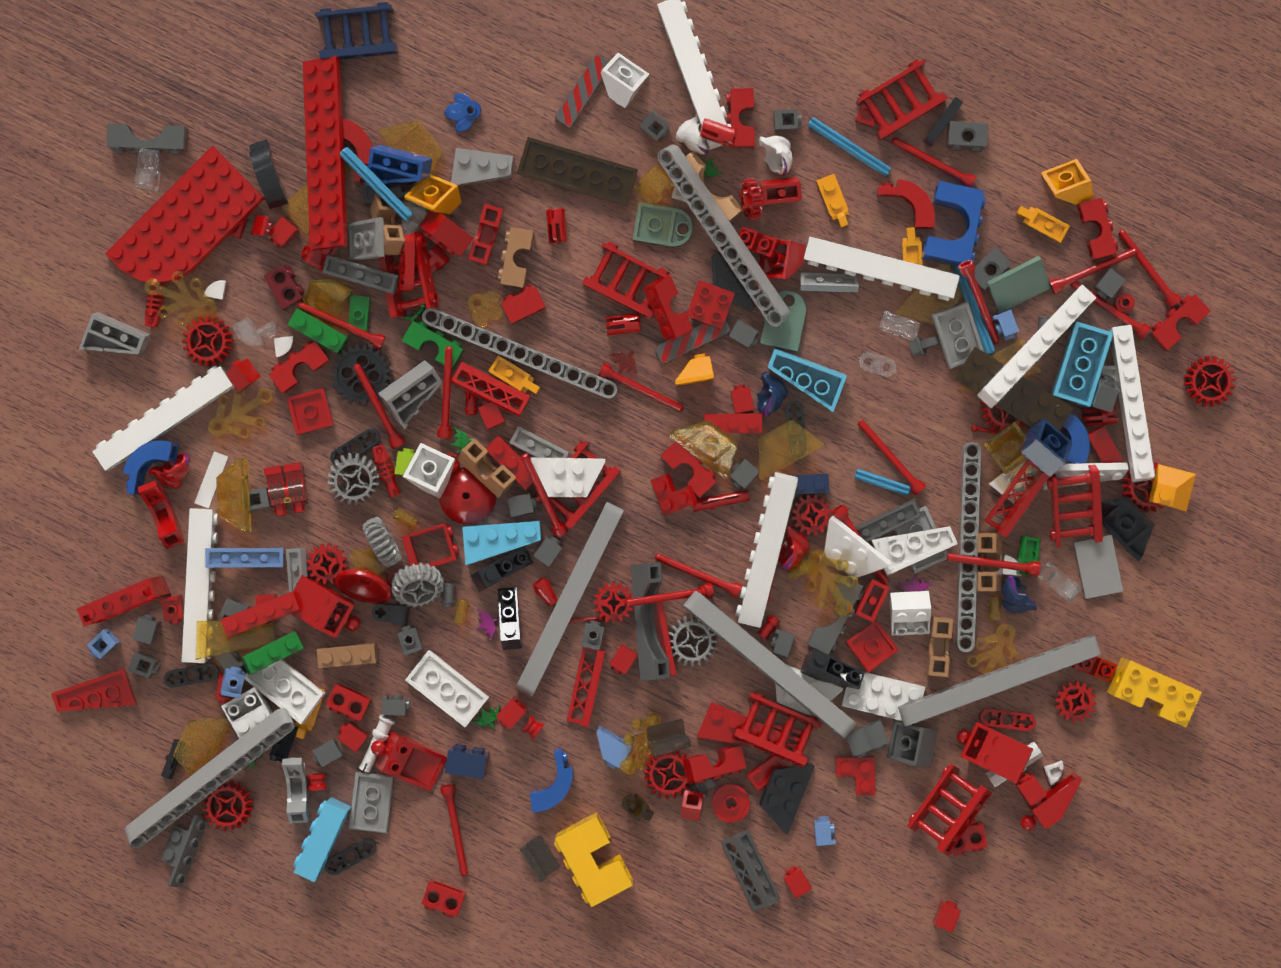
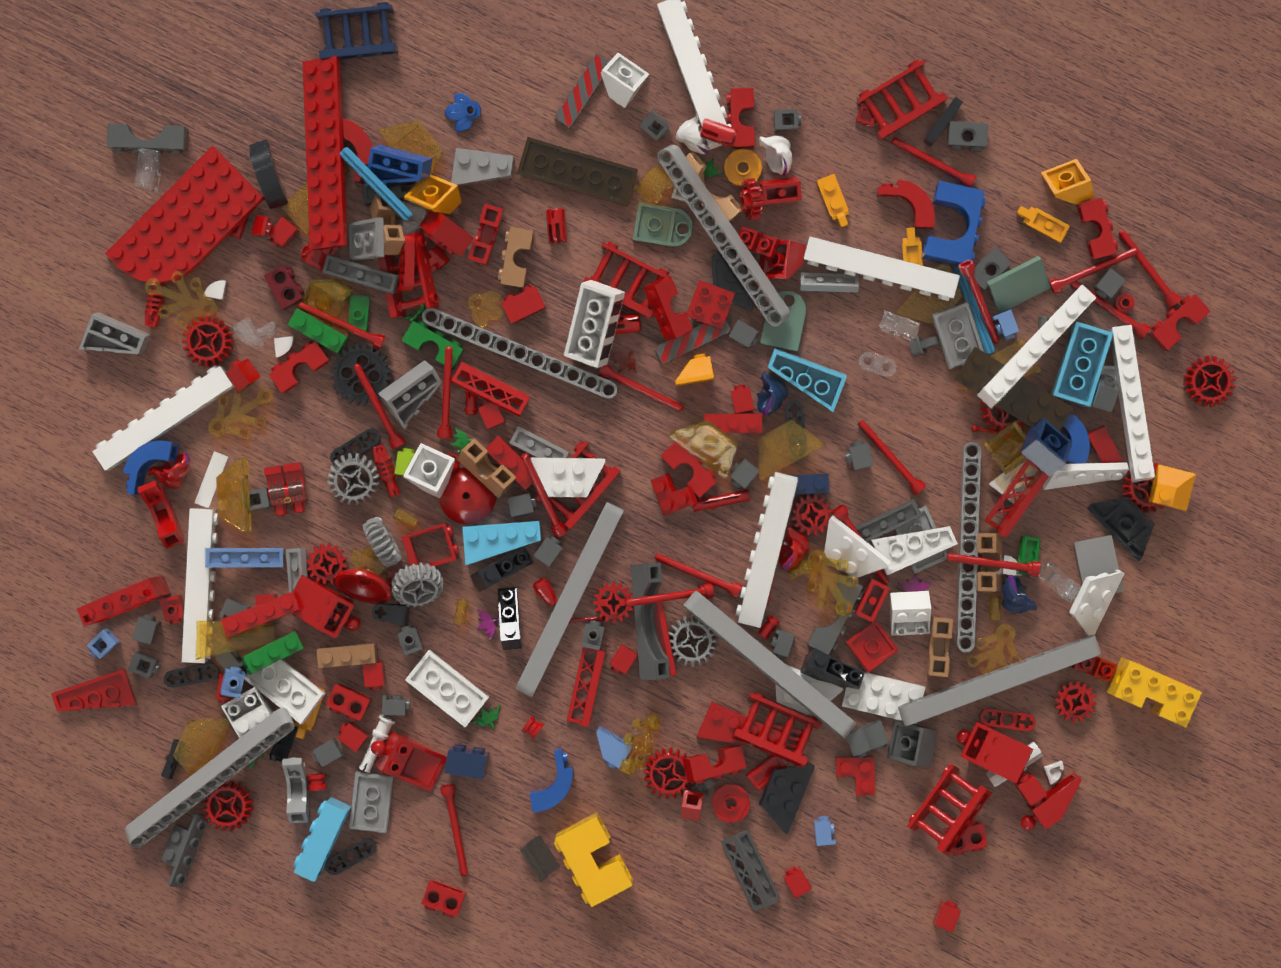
red plate [286,388,334,435] -> none
dark grey pin [440,583,456,607] -> none
light orange hinge [488,355,540,394] -> none
red brick [496,696,528,729] -> none
dark brown hips [622,793,655,822] -> none
clear smoke panel [647,719,691,756] -> none
dark azure axle [808,117,891,177] -> none
dark azure axle [854,469,910,496] -> none
red fence [1047,464,1103,548] -> none
red arm [1081,405,1118,427] -> none
none -> red brick [362,661,386,690]
none -> white brick [564,280,625,368]
none -> light orange tile [724,148,762,187]
none -> dark grey brick [844,440,874,470]
none -> white wing [1069,570,1125,636]

